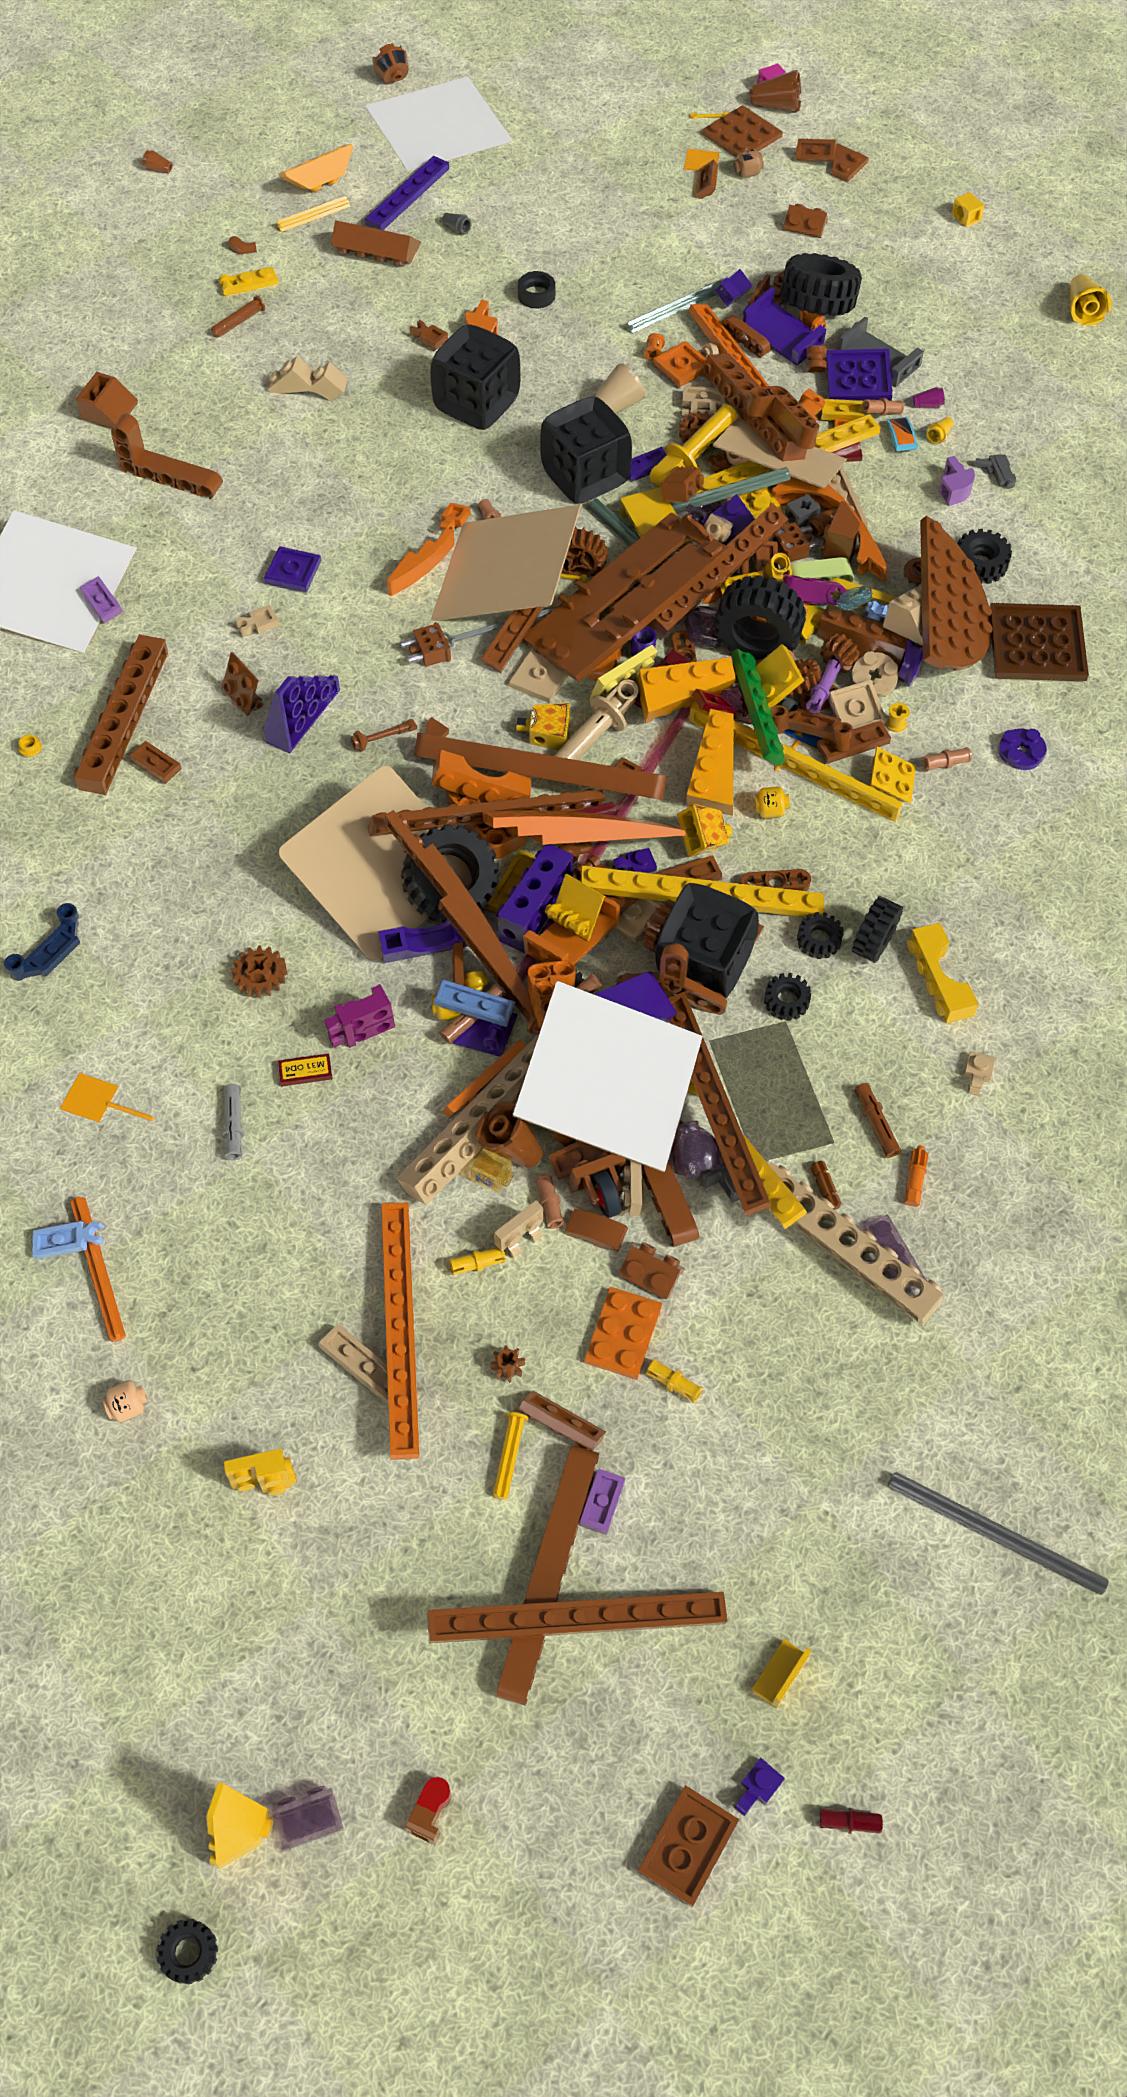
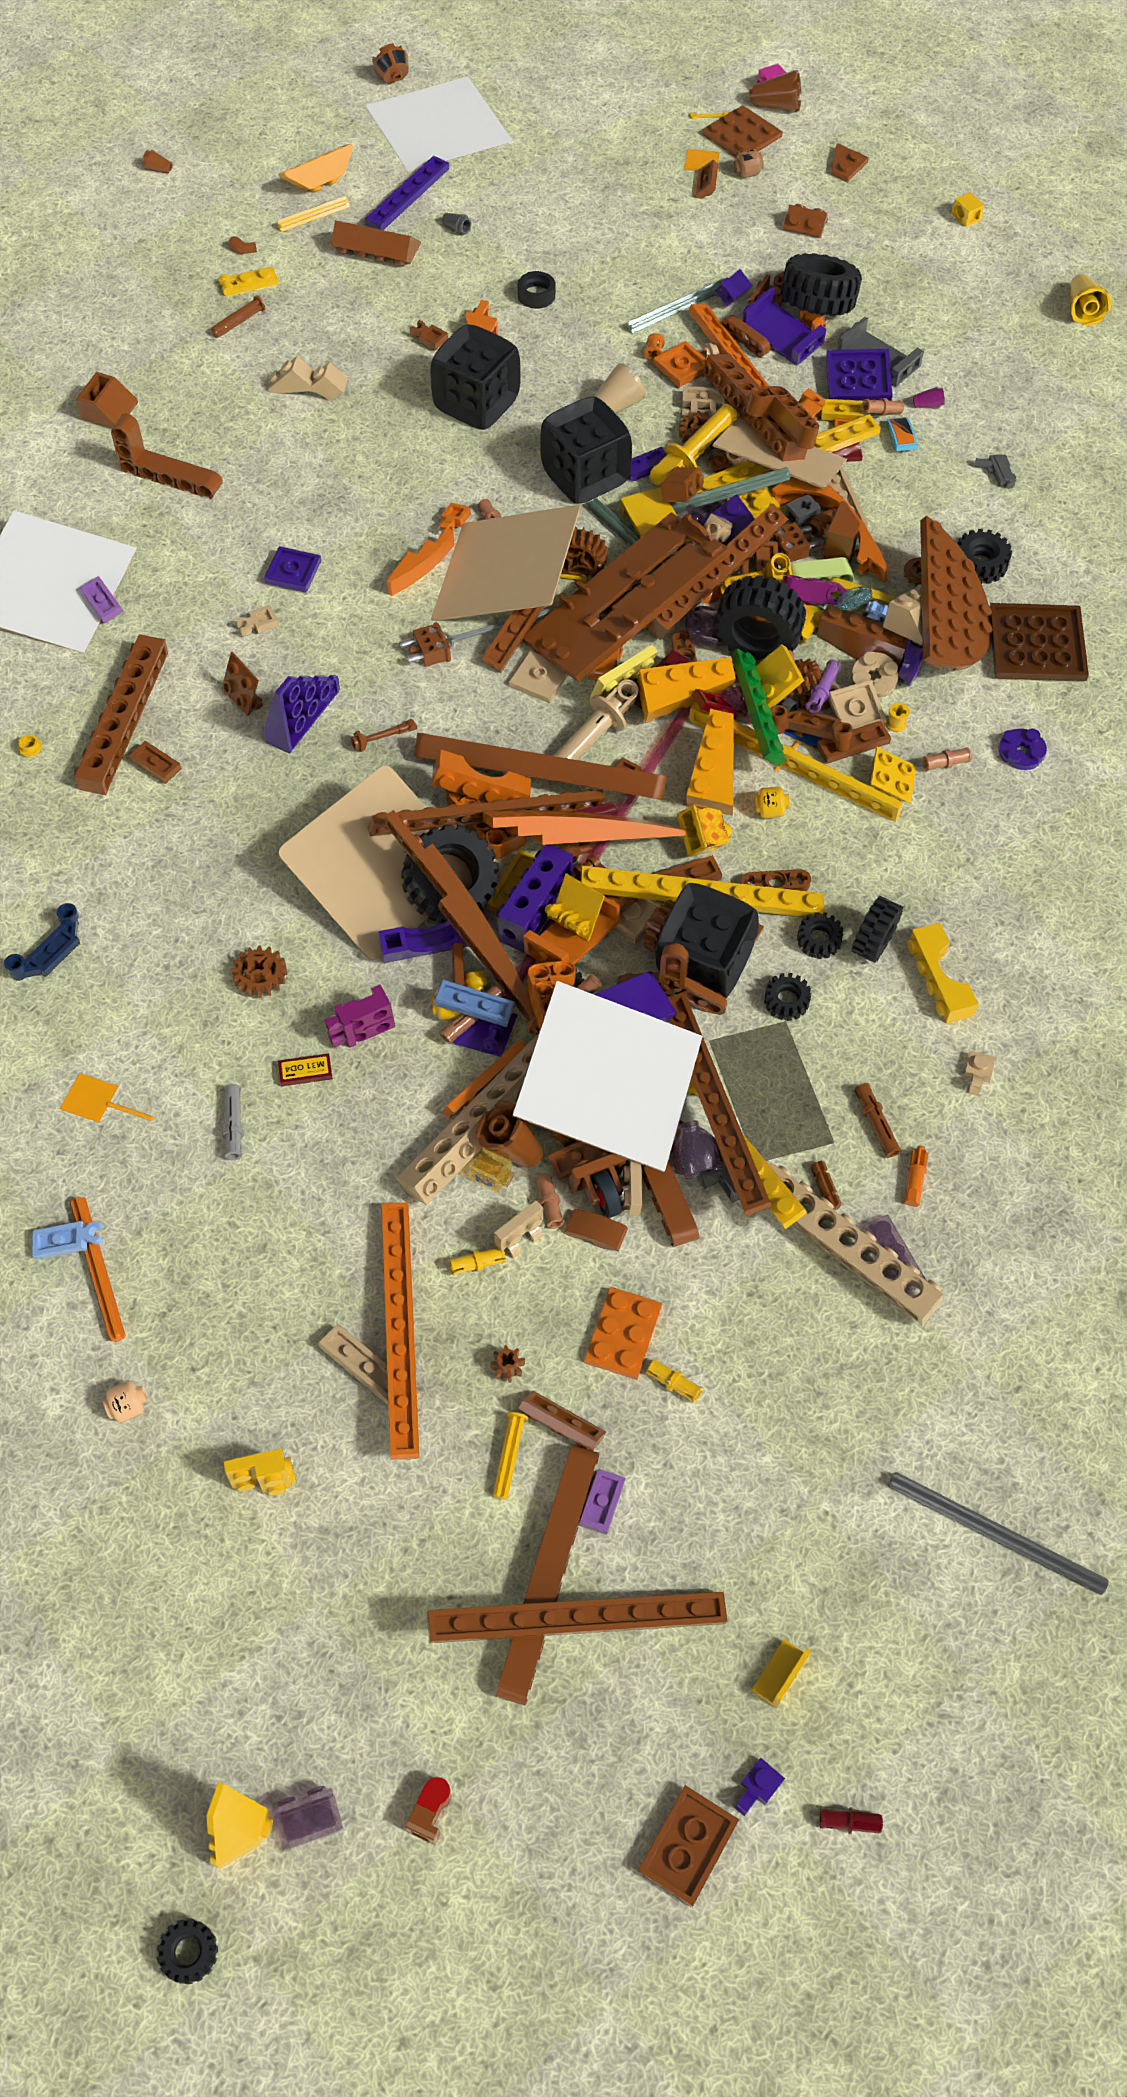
dark orange tile [426,717,449,737] -> none
yellow torso [516,703,570,750] -> none
dark purple plate [612,848,657,873] -> none
dark orange bracket [618,1242,685,1300] -> none
dark purple piece [631,627,656,657] -> none
dark orange plate [795,138,837,162] -> none
dark orange wheel [806,345,827,372] -> none
dark orange gear [820,633,860,674] -> none
yellow cone [926,417,954,444] -> none
medium lavender brick [938,456,975,506] -> none

